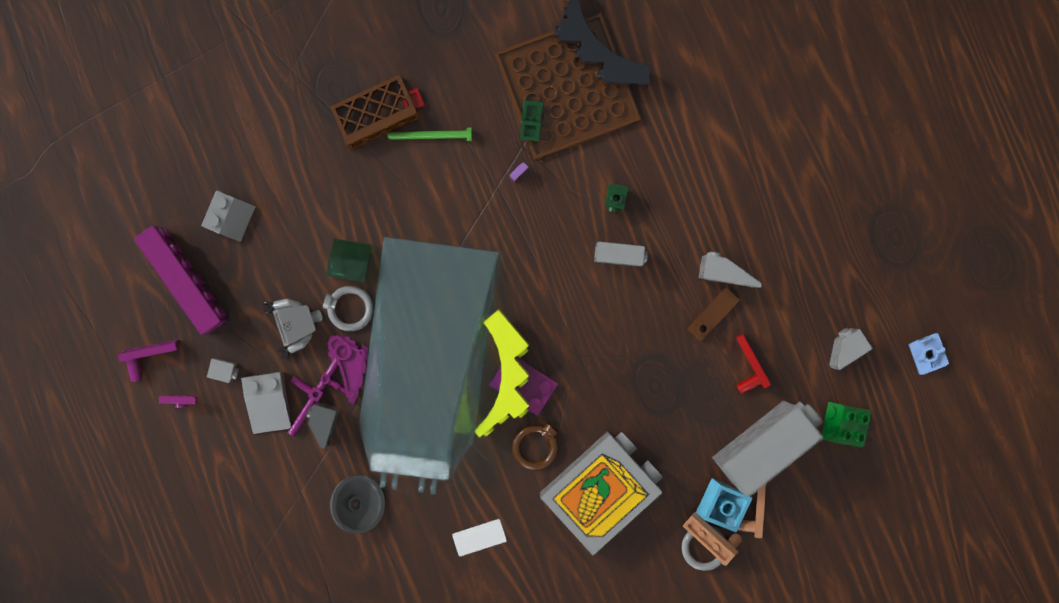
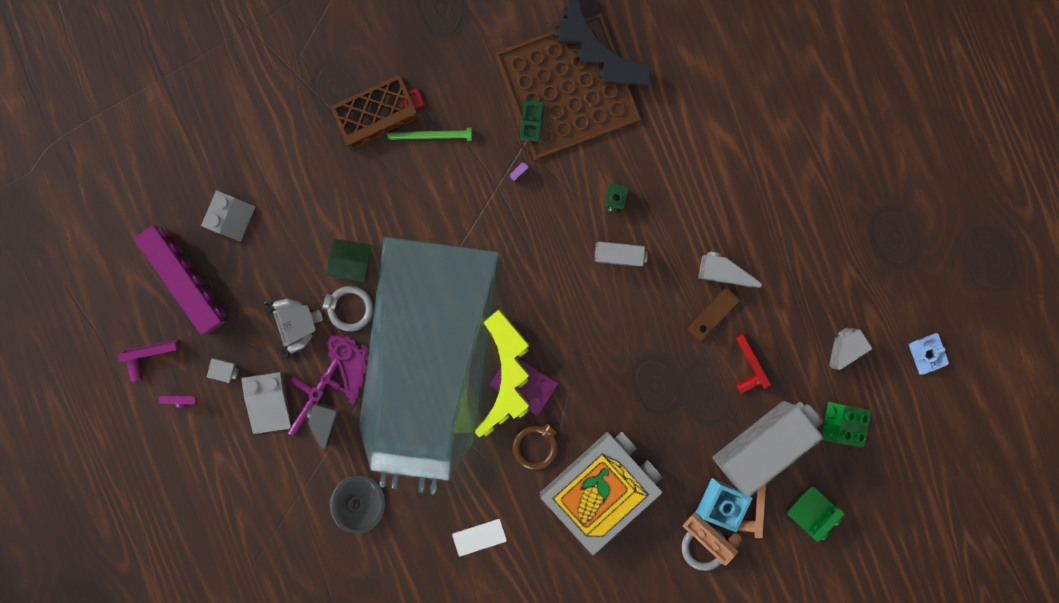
none -> green bracket [787,486,844,542]

